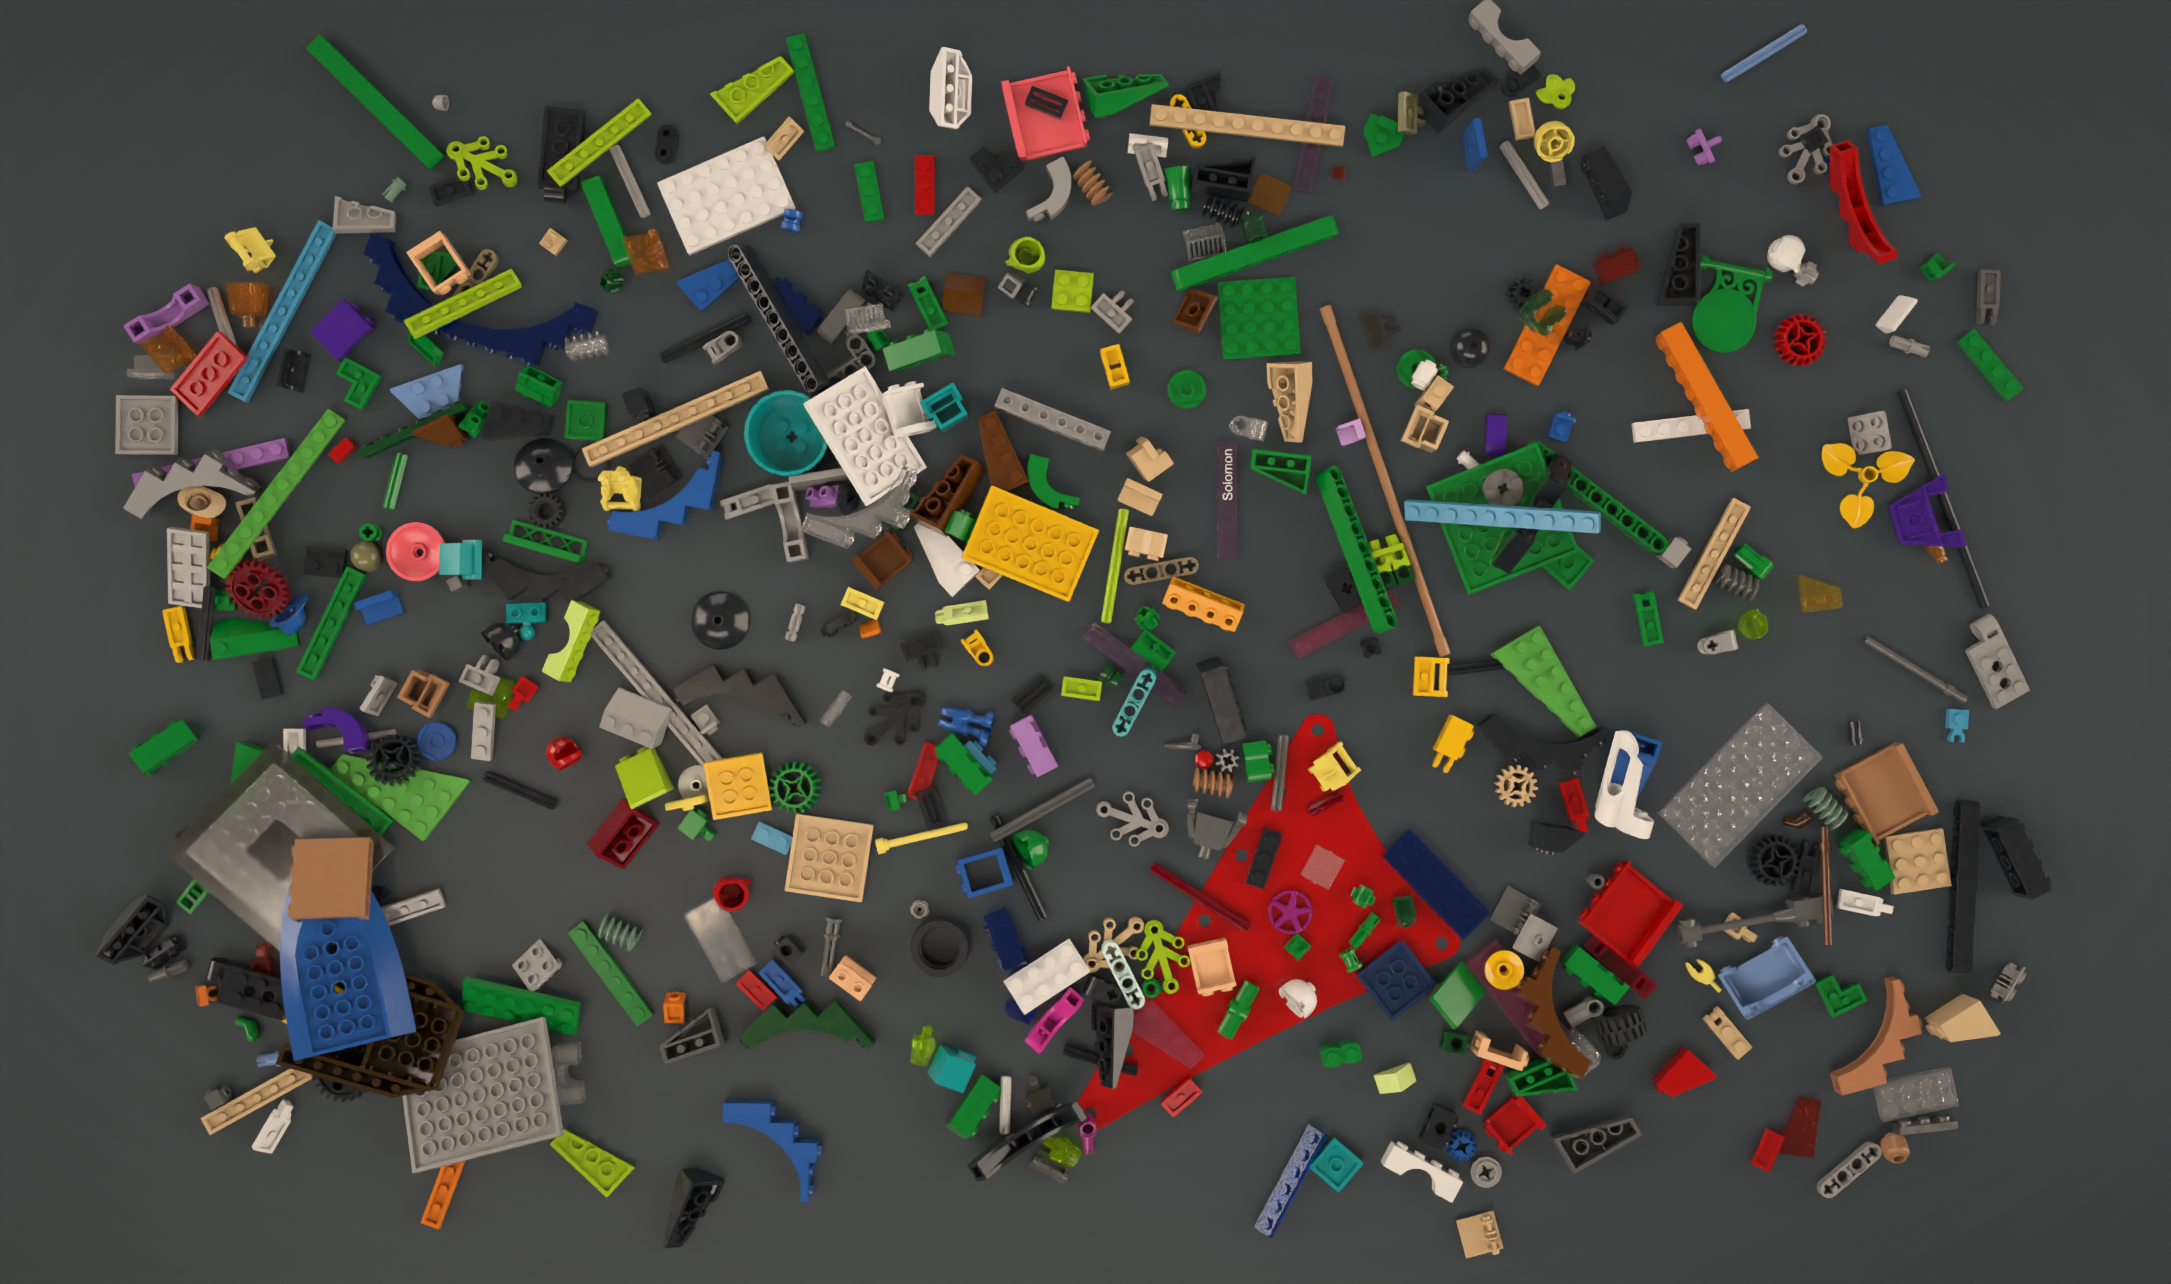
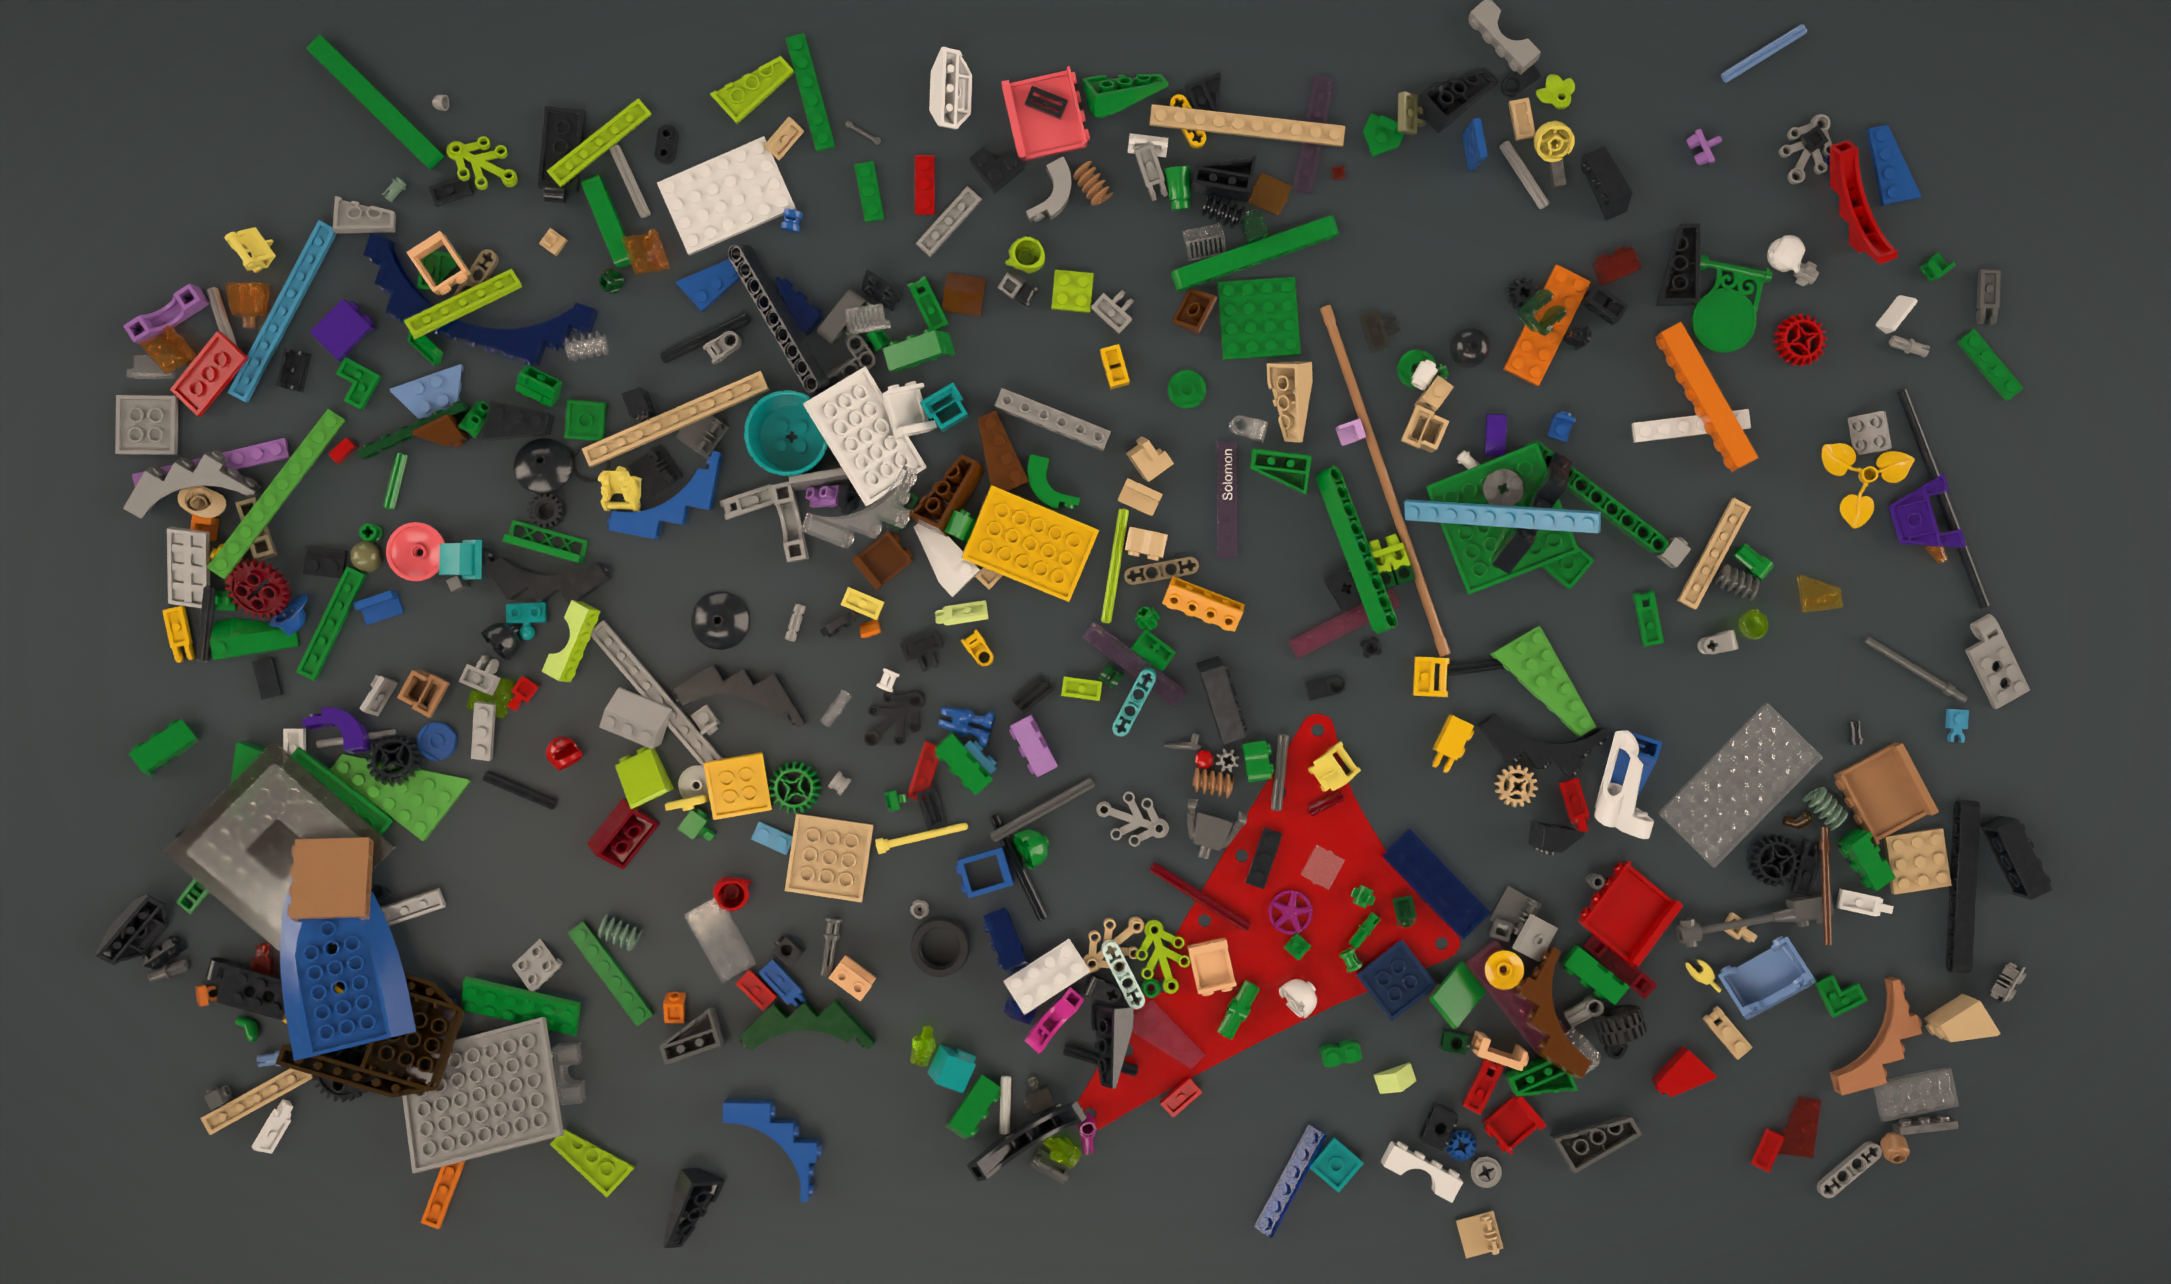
none -> light grey wheel [828,771,852,796]
none -> dark grey slope [1488,918,1514,943]

